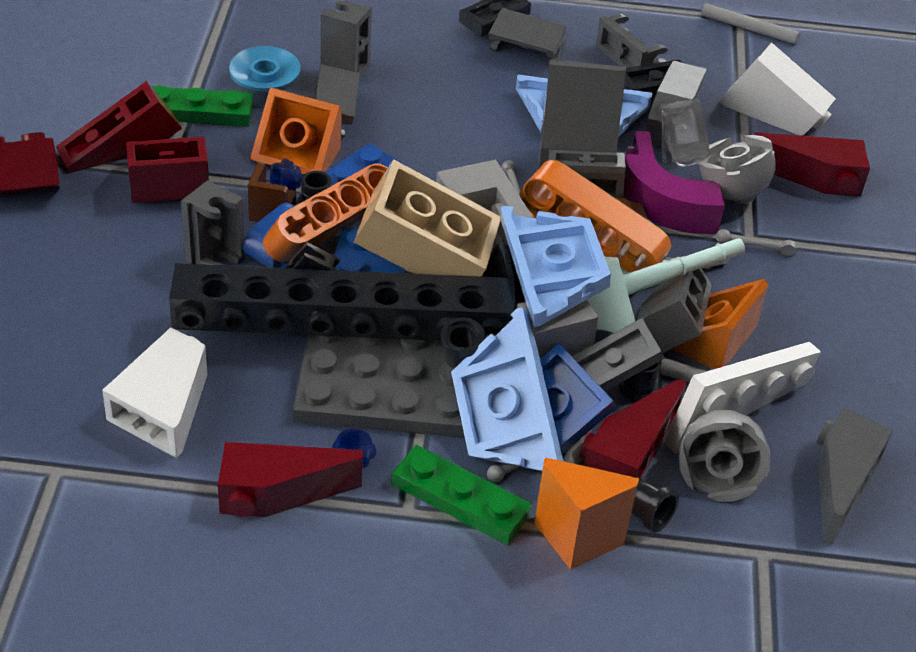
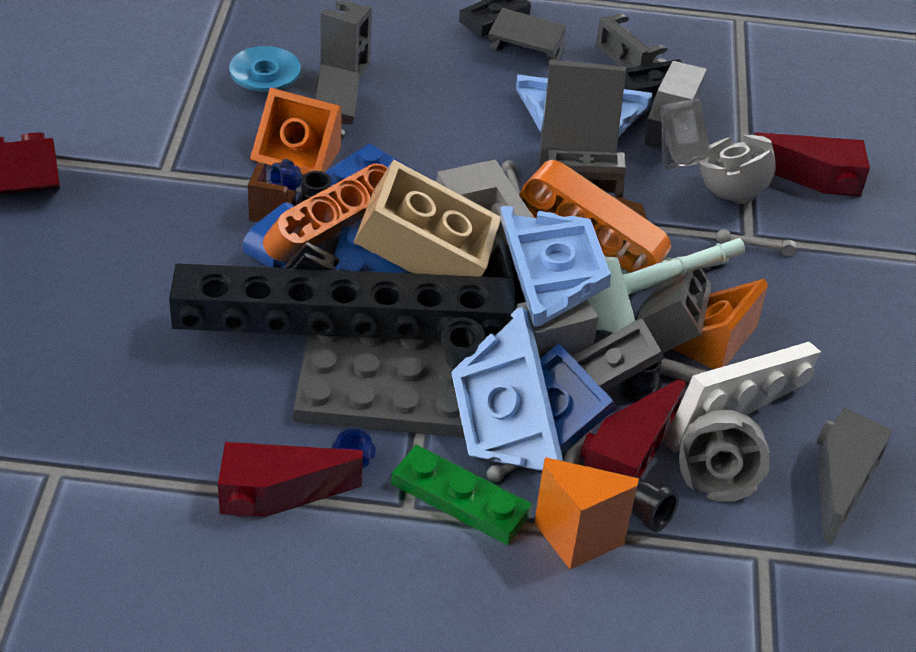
dark red slope [56,81,182,173] -> none
white slope [102,328,207,458] -> none
dark red slope [126,137,209,203] -> none
green plate [152,85,254,127] -> none
dark grey hinge [181,180,245,265] -> none
magenta arch [623,131,725,235] -> none
light grey bar [701,3,799,44] -> none
white slope [719,43,836,136] -> none

